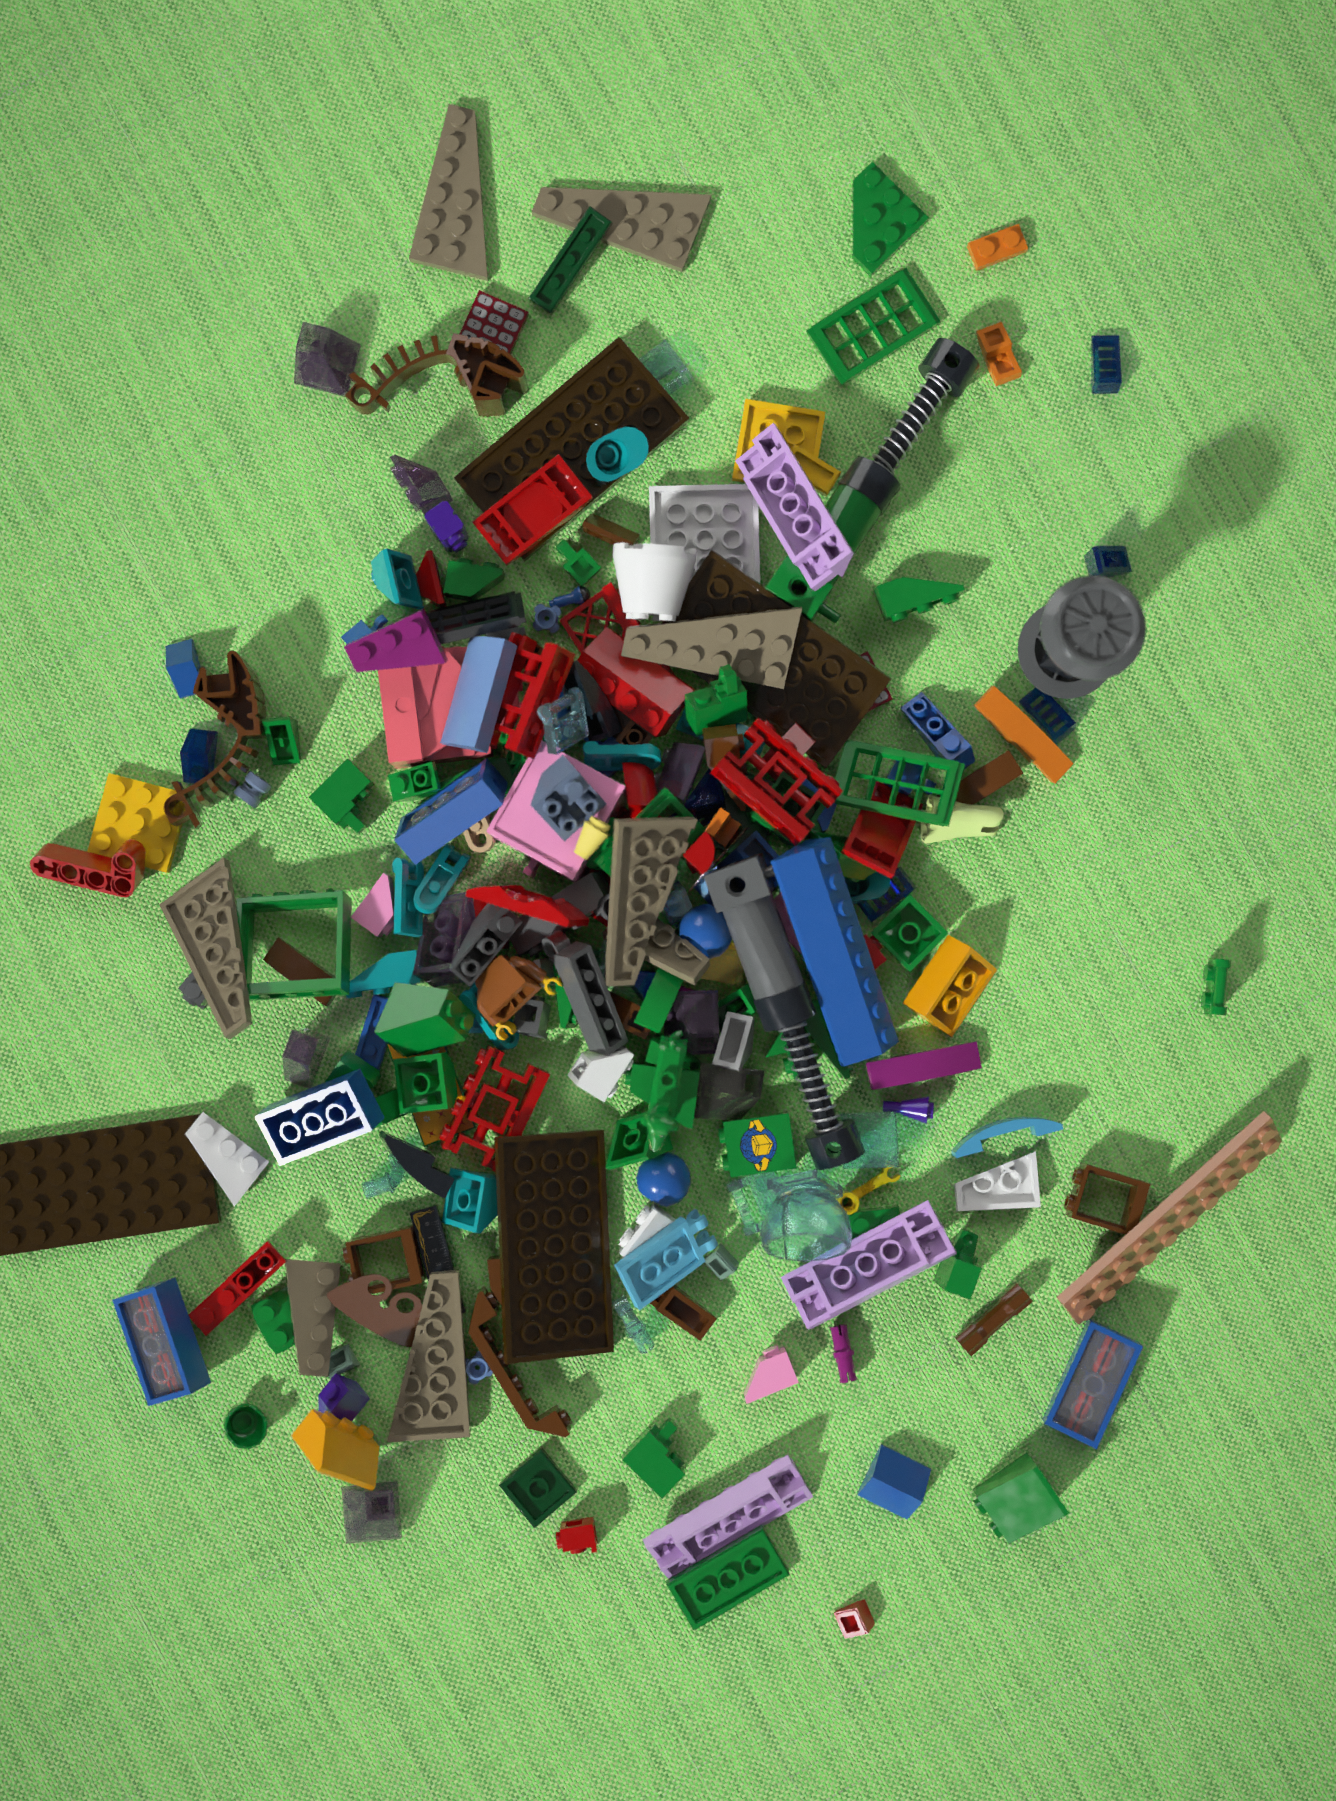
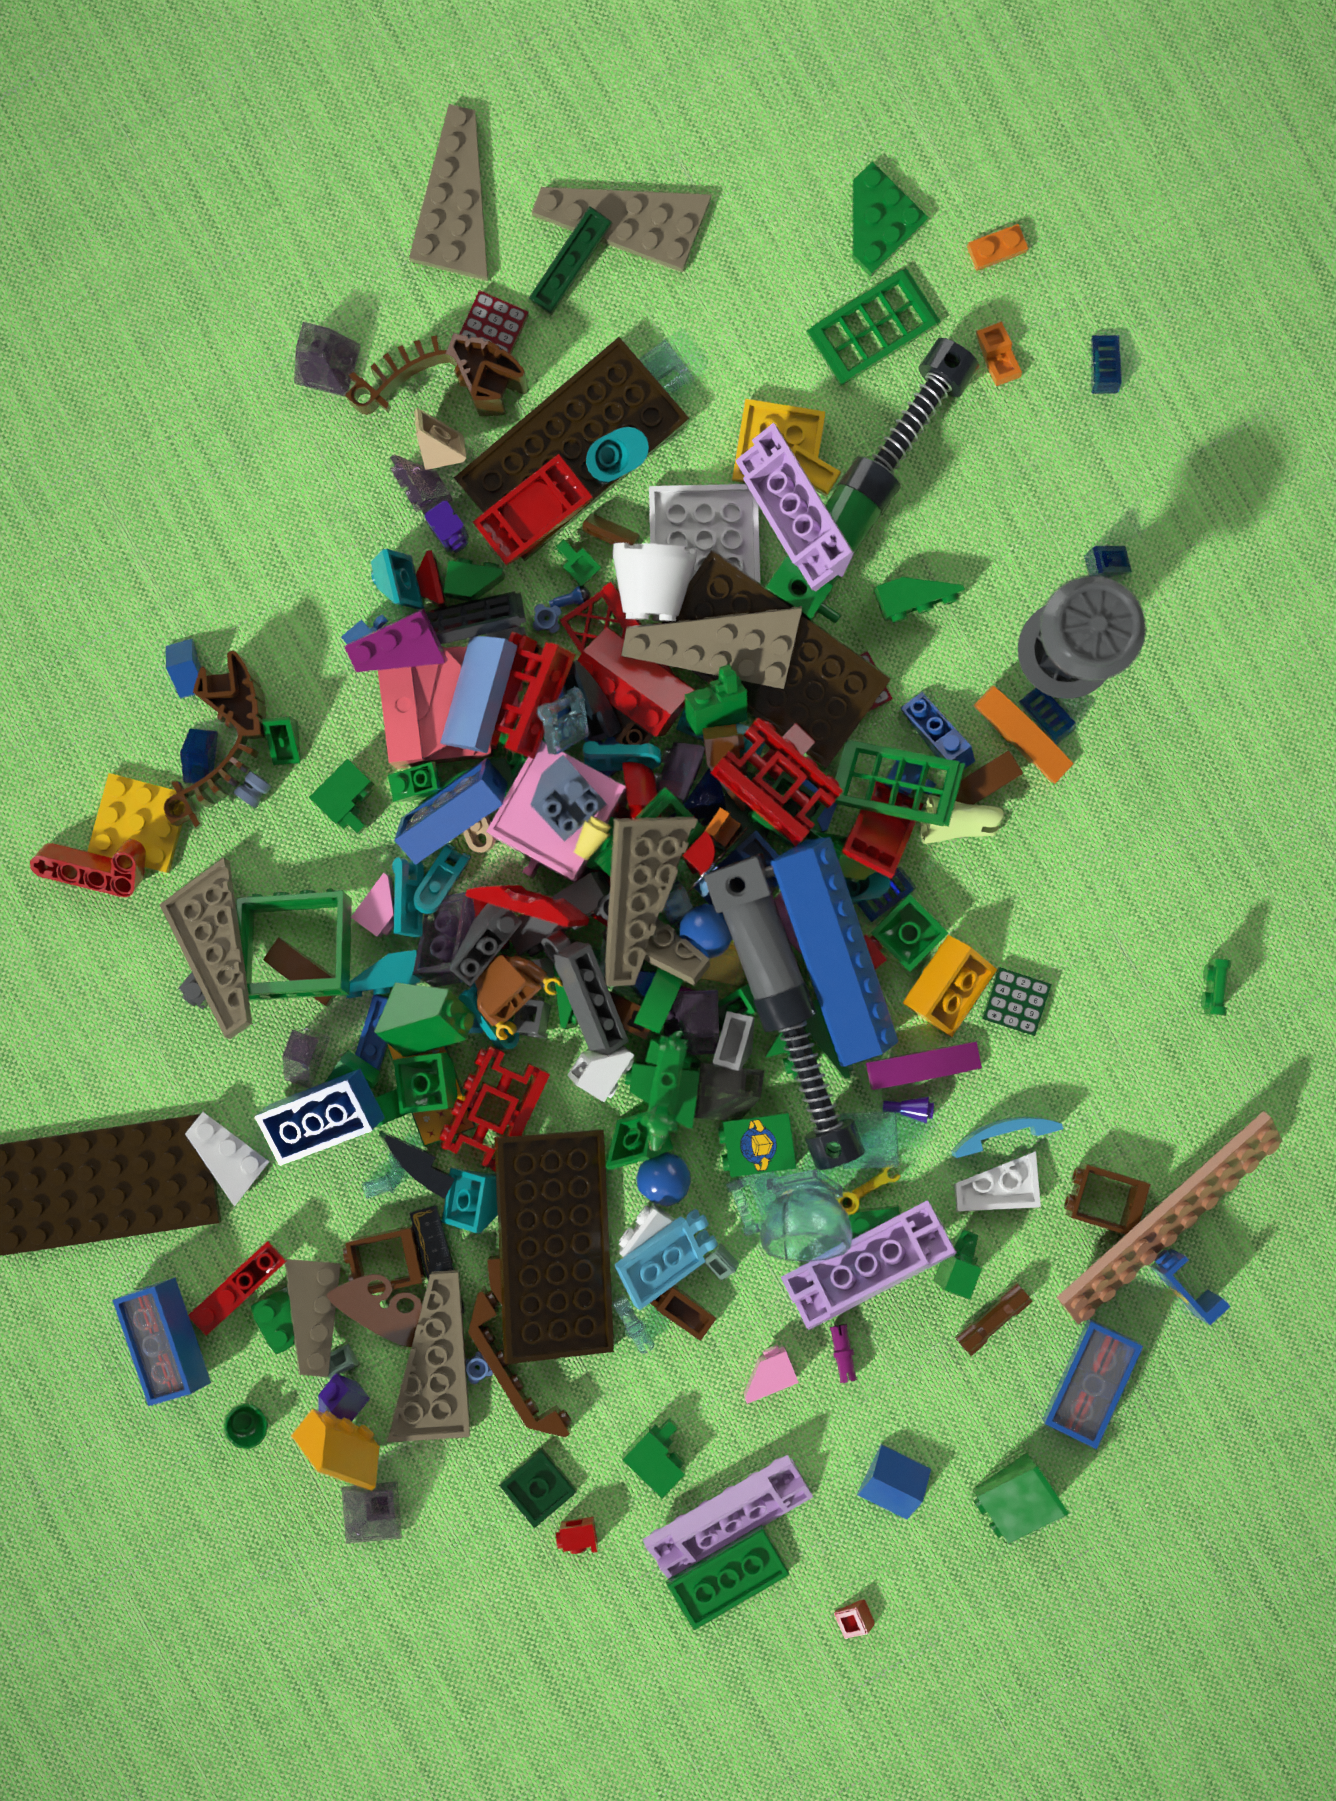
none -> tan slope [414,408,467,470]
none -> tile [981,967,1052,1036]
none -> blue panel [1150,1248,1231,1325]

